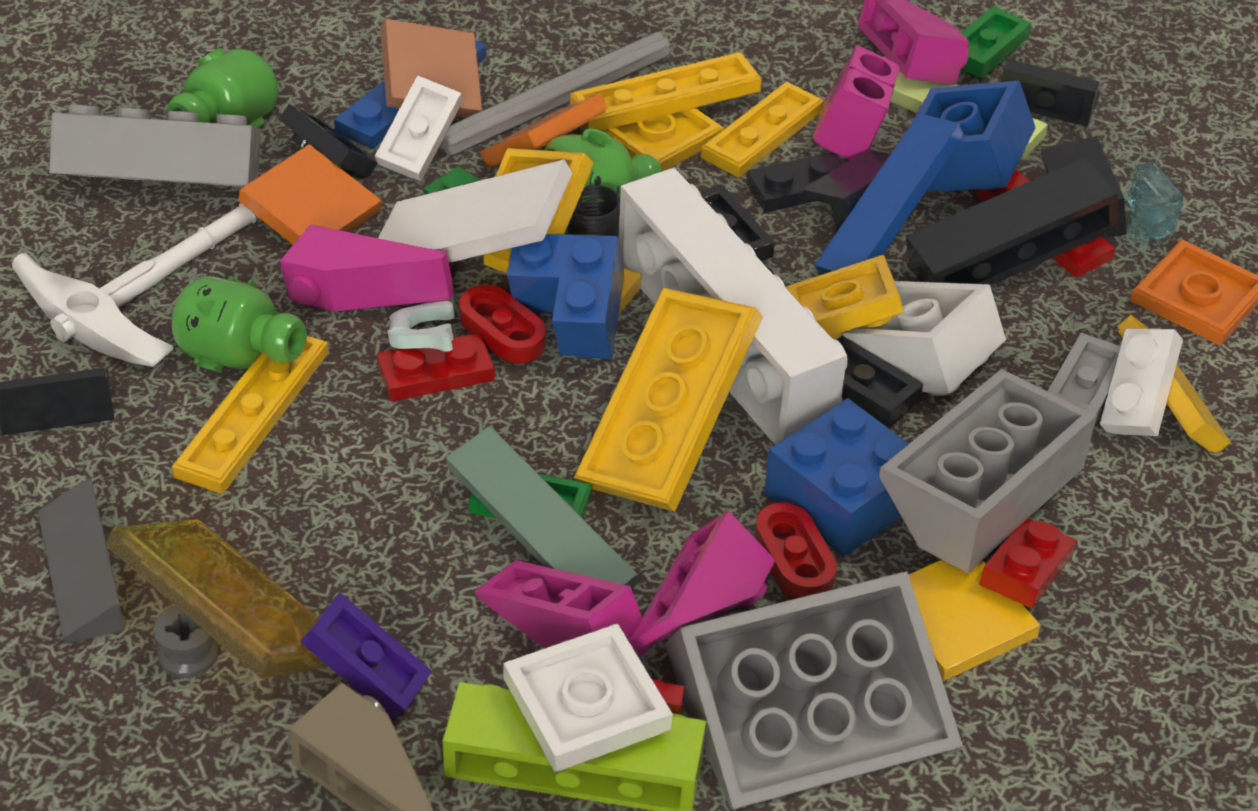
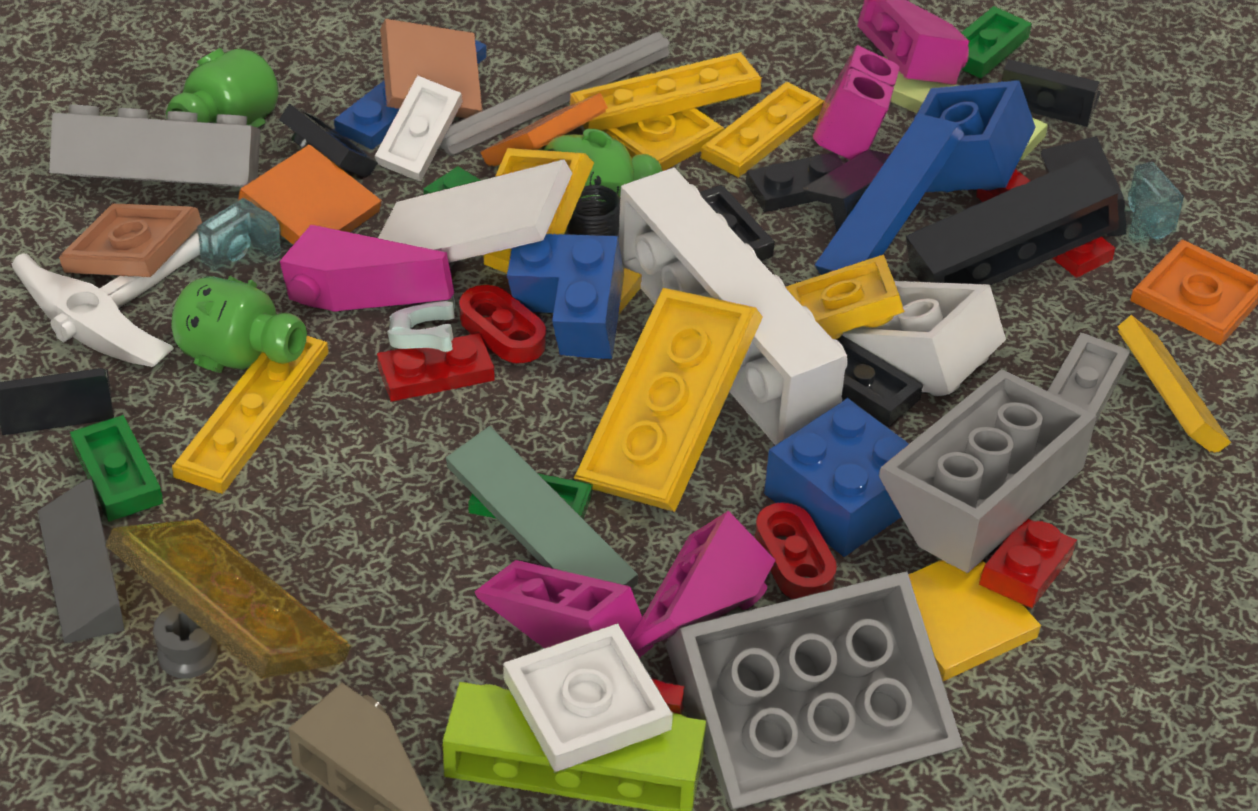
dark purple plate [300,593,432,721] -> none
white plate [1100,329,1183,436] -> none
none -> nougat tile [59,204,202,277]
none -> green plate [70,415,163,522]
none -> clear light blue bracket [197,198,281,271]

